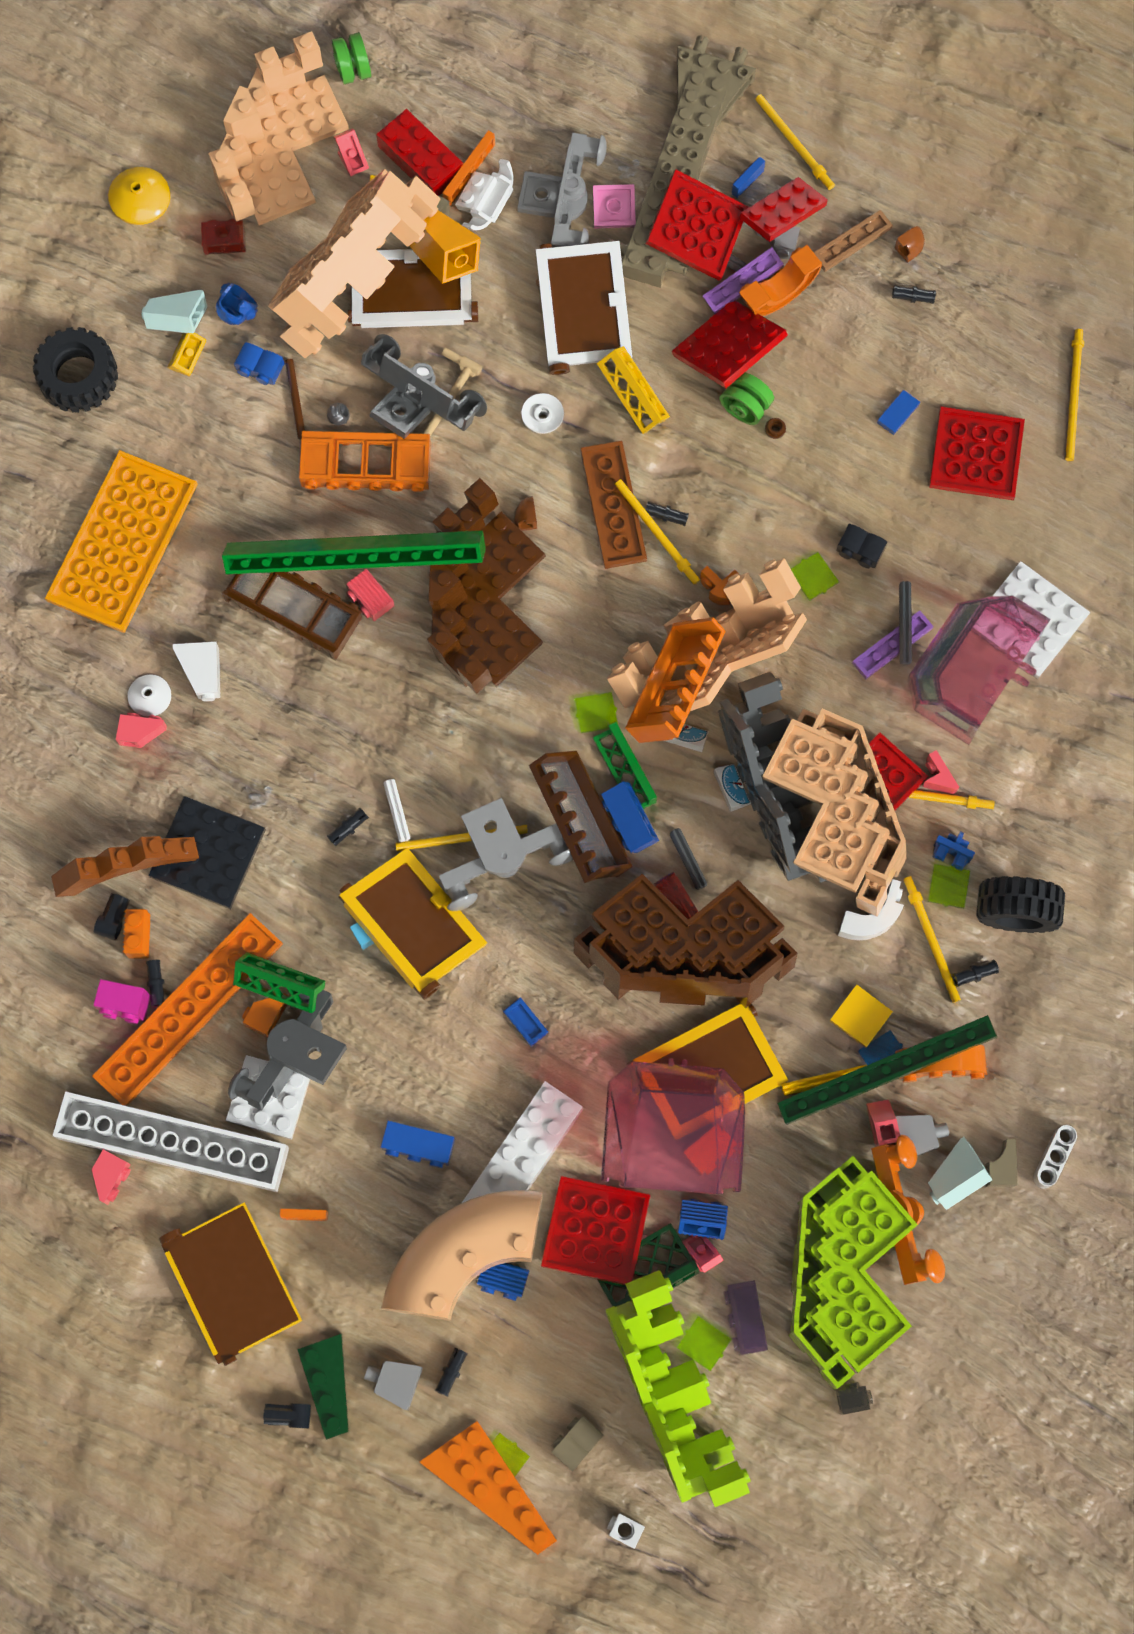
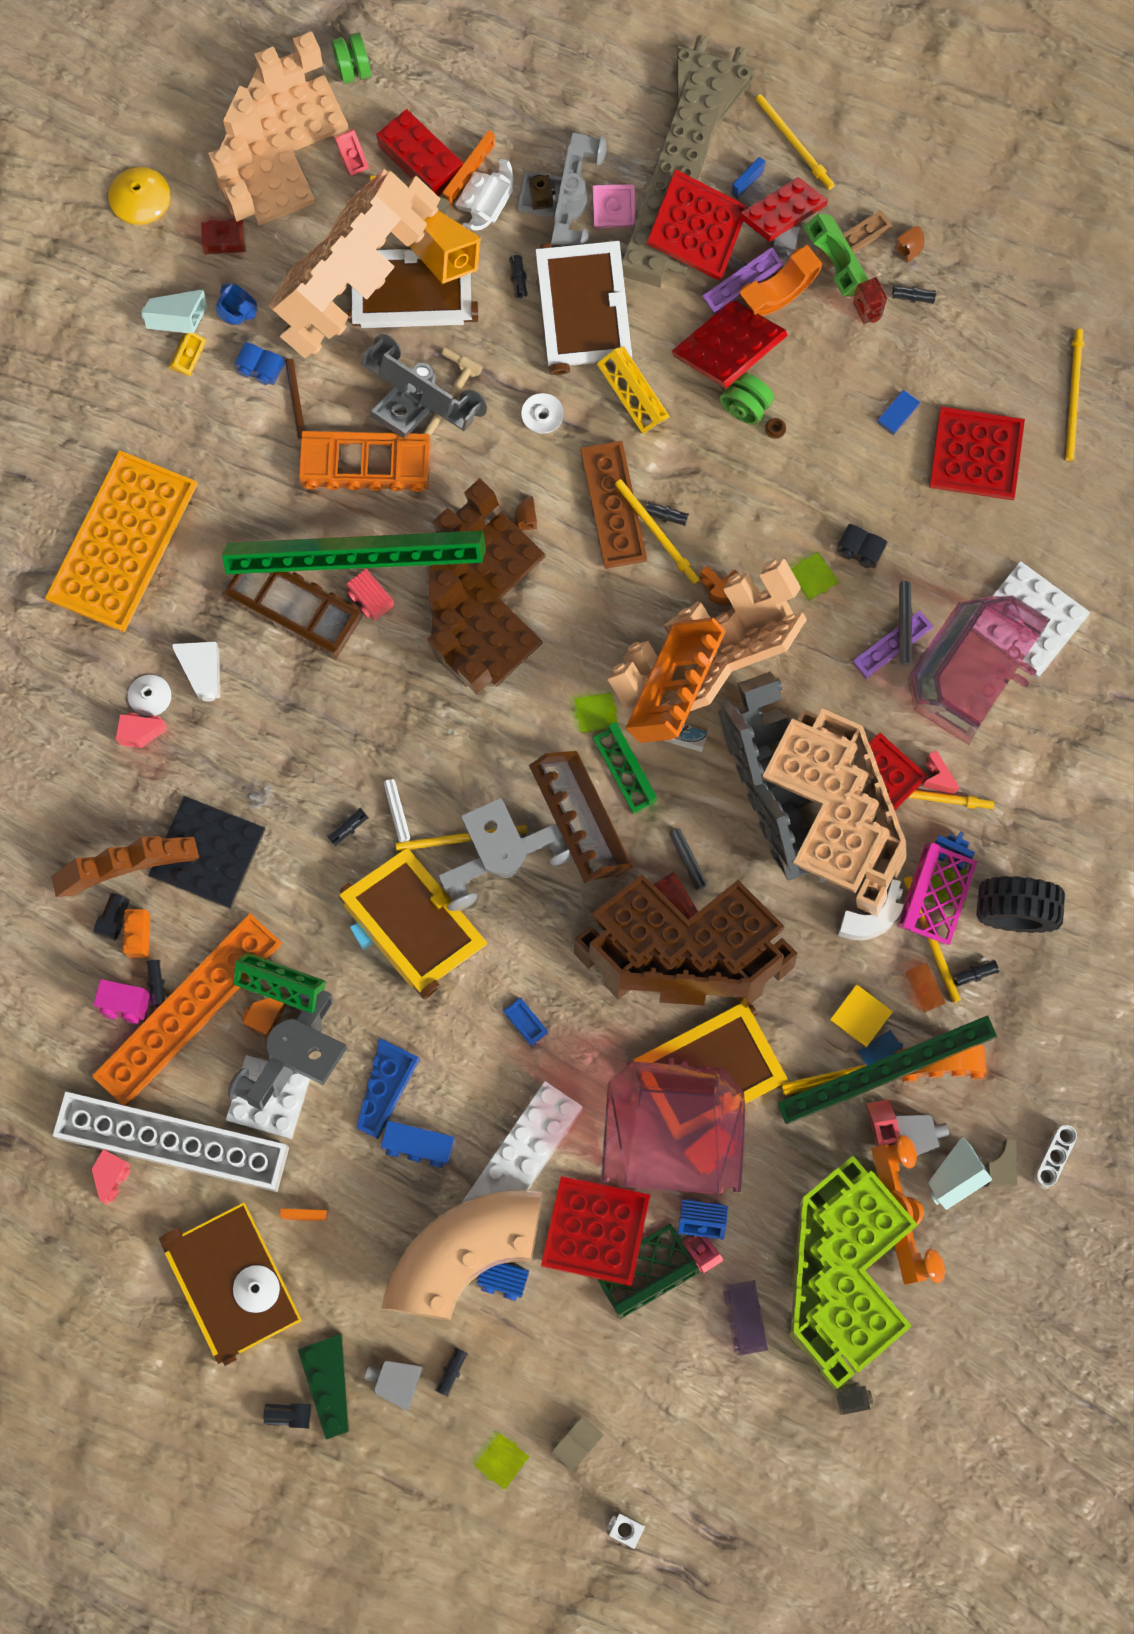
black tyre [33,327,118,413] -> none
flat silver piece [327,403,350,426] -> none
orange wing [420,1421,557,1555] -> none
blue brick [601,781,659,853] -> none
lime brick [605,1270,751,1507] -> none
clear neon green piece [677,1316,732,1371] -> none
slope [714,764,751,812] -> none
none -> white dish [233,1265,280,1313]
none -> blue wing [357,1038,420,1139]
none -> black pin [509,255,528,298]
none -> dark brown brick [528,175,556,210]
none -> bright green arch [803,214,871,296]
none -> clear red brick [853,277,887,324]
none -> dark pink fence [897,842,978,945]
none -> clear orange plate [906,963,946,1013]

